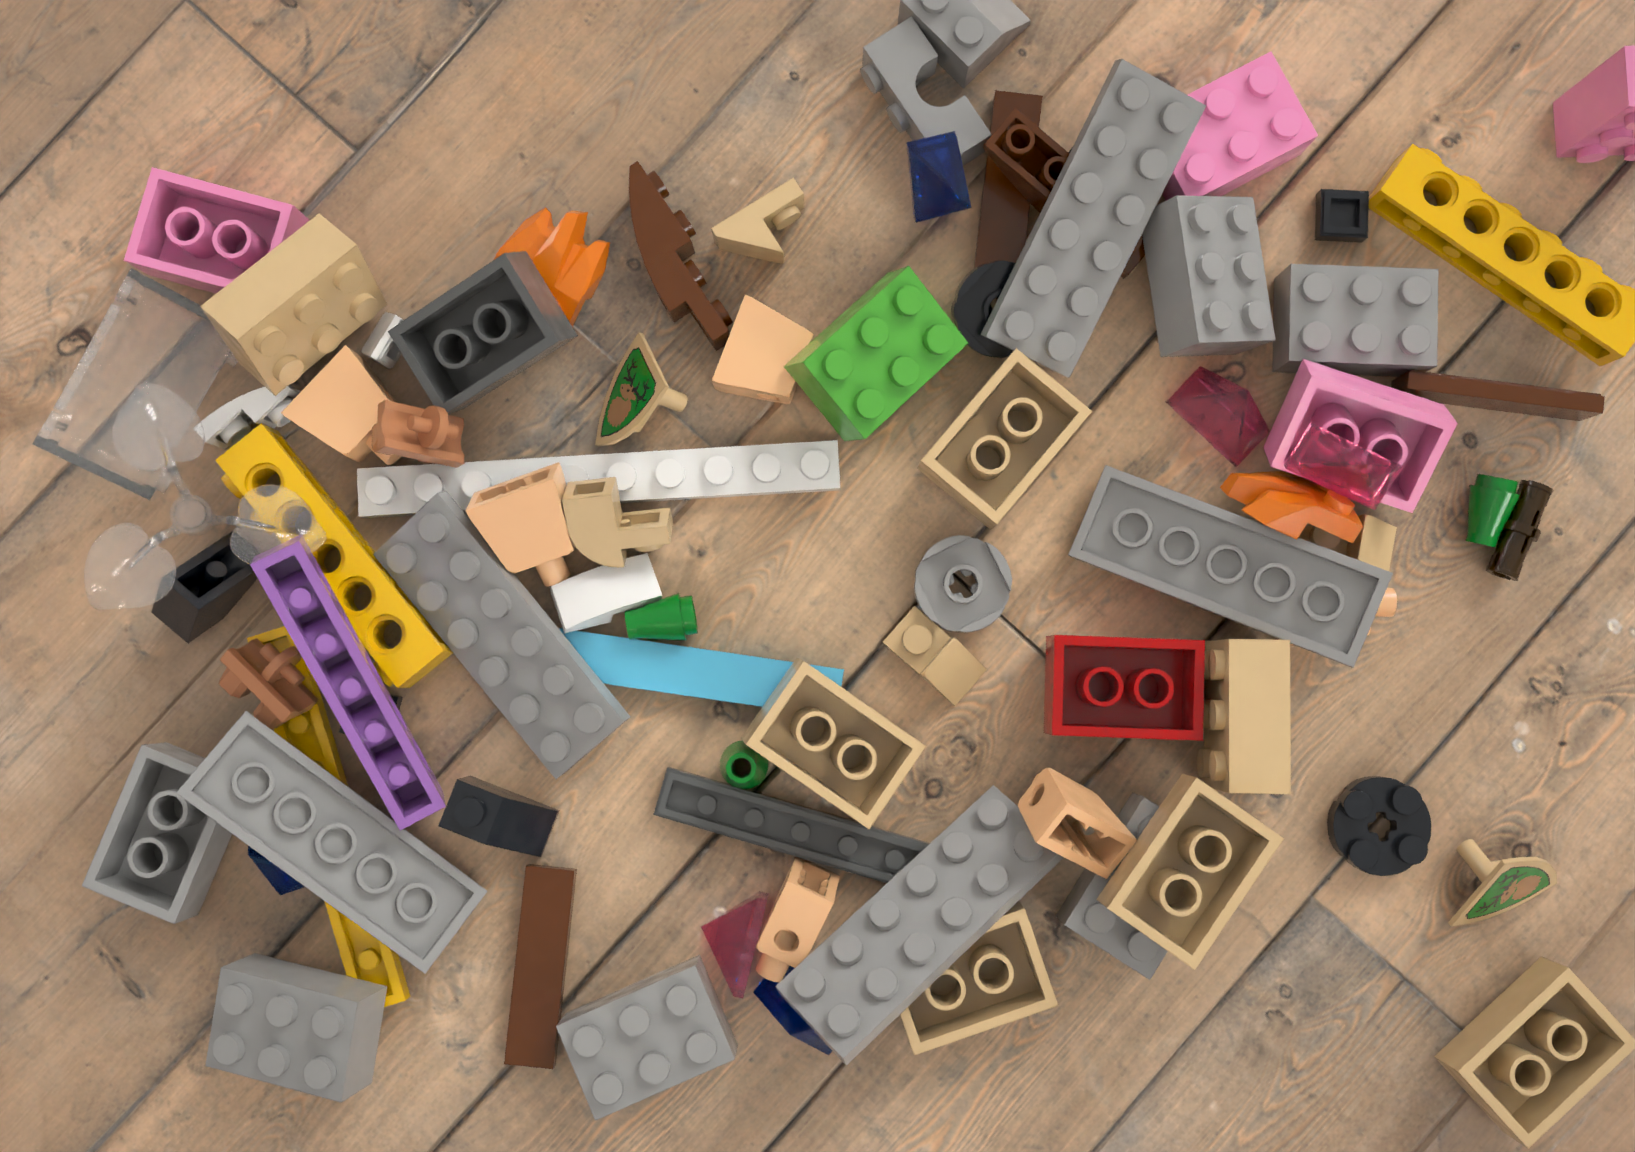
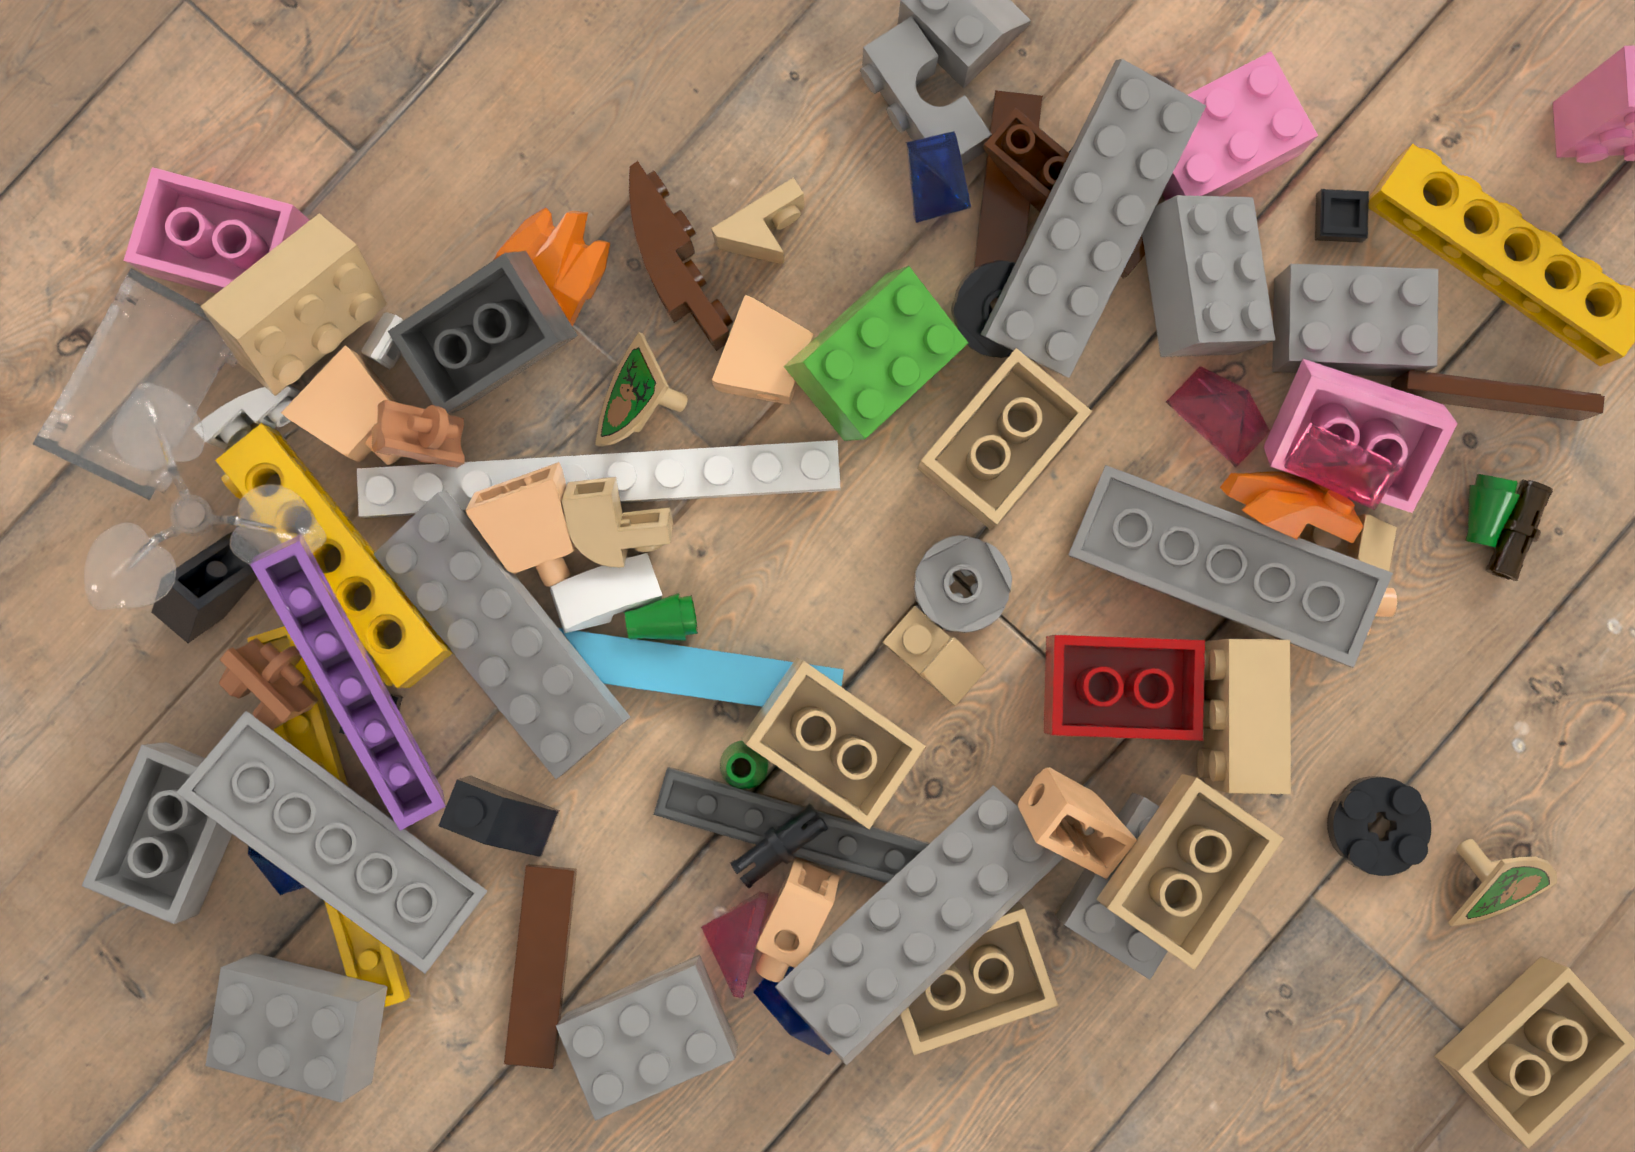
none -> black pin [730,803,829,889]

